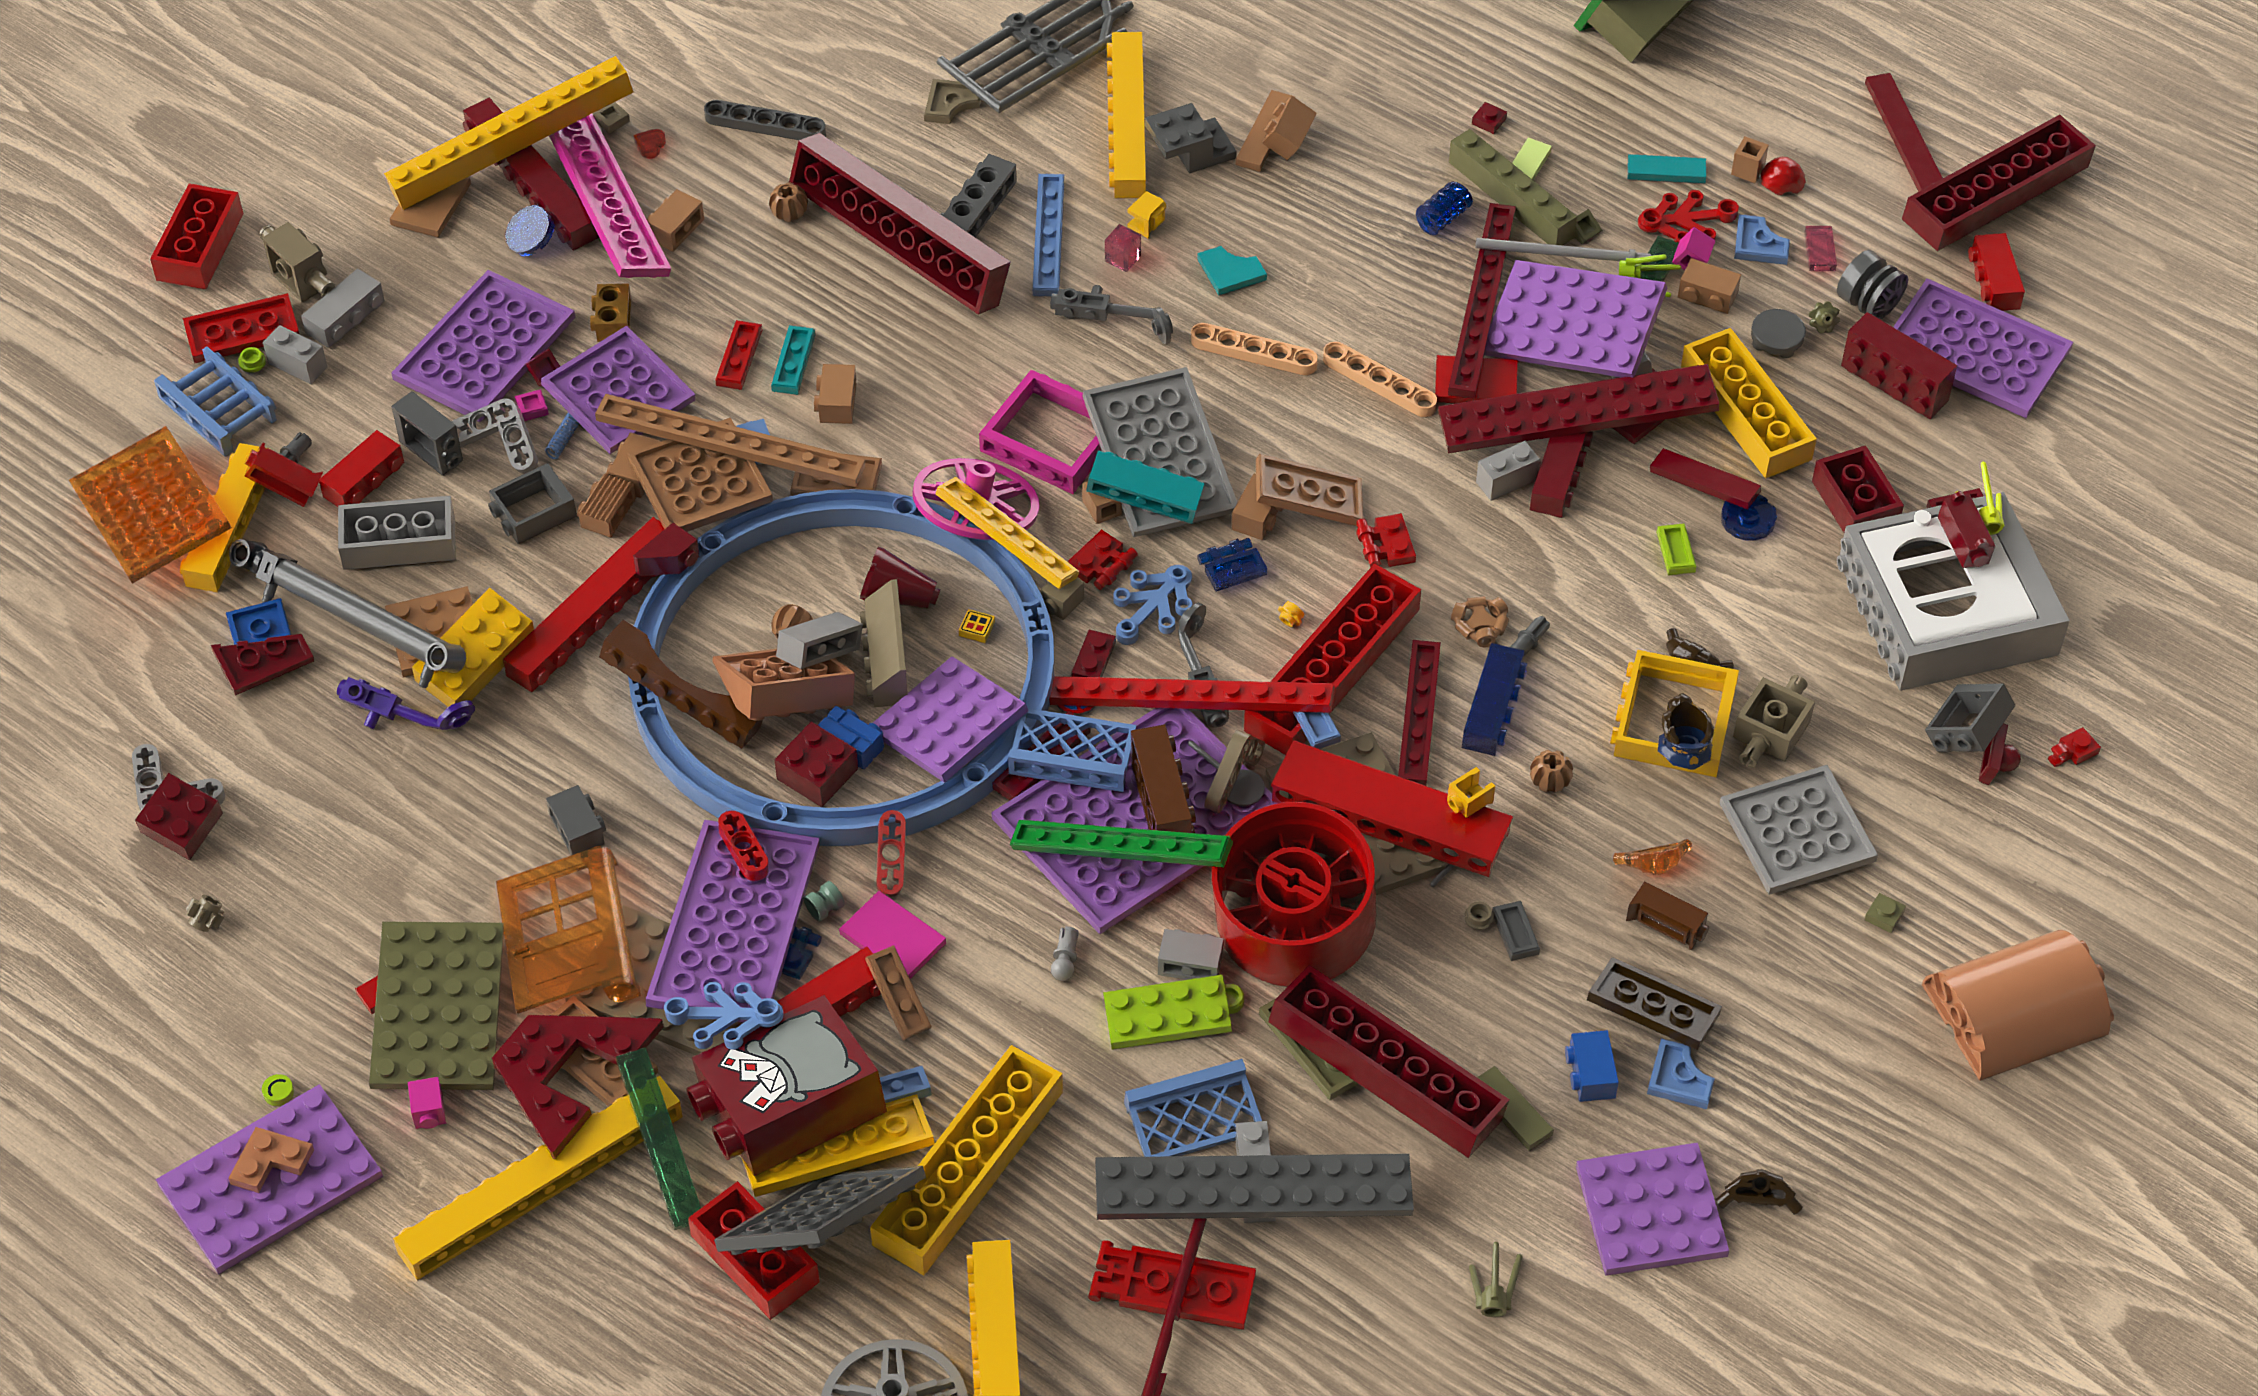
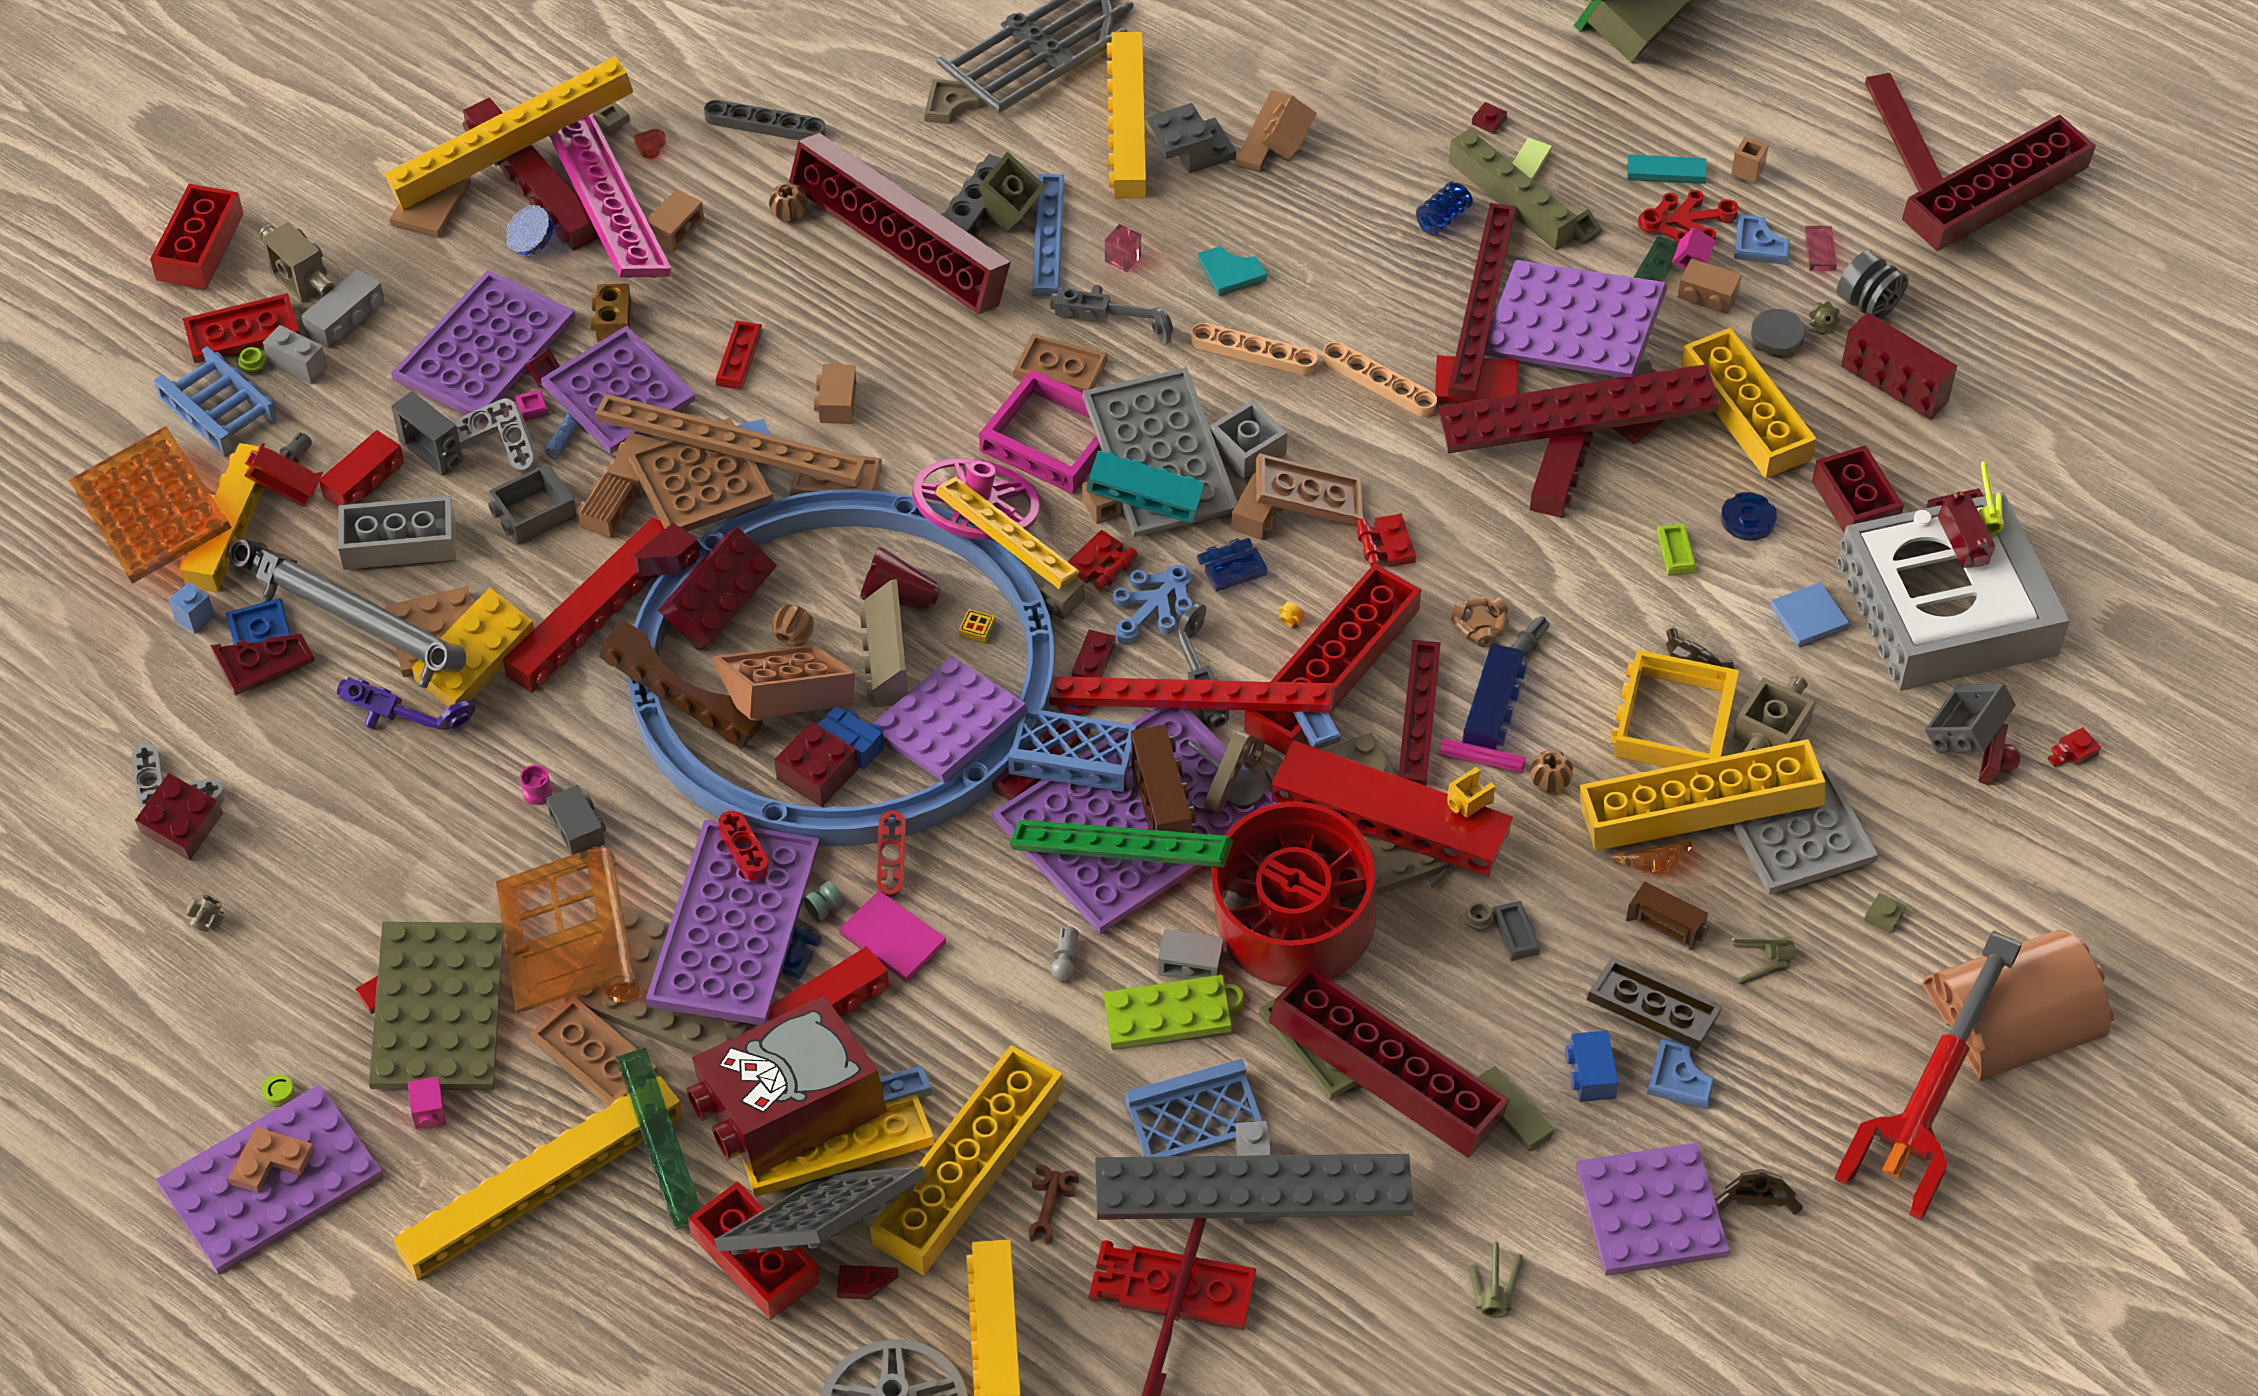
dark red wing [491,1015,664,1160] -> none
medium blue plant [664,982,784,1050] -> none
teal tile [771,325,816,395] -> none
light grey brick [776,612,863,669] -> none
medium nougat tile [865,945,932,1041] -> none
yellow window [1127,191,1166,239] -> none
light grey bar [1475,238,1651,264] -> none
light grey brick [1476,441,1540,501] -> none
lime plant [1618,254,1681,298] -> none
dark red tile [1650,448,1761,509] -> none
piece [1658,693,1714,770] -> none
red hair [1761,156,1806,195] -> none
medium lavender plate [1894,278,2073,418] -> none
red brick [1968,233,2025,311] -> none
none -> medium blue brick [169,582,215,634]
none -> dark pink wheel [520,765,552,805]
none -> dark red brick [658,526,777,650]
none -> dark red tile [837,1265,899,1300]
none -> olive slope [979,152,1046,232]
none -> medium nougat tile [1013,333,1108,393]
none -> copper bar [1029,1164,1079,1245]
none -> light grey brick [1210,400,1288,480]
none -> dark pink axle [1440,739,1526,773]
none -> yellow brick [1580,739,1825,851]
none -> olive plant [1731,936,1795,984]
none -> medium blue tile [1771,582,1849,647]
none -> red piece [1834,930,2022,1221]

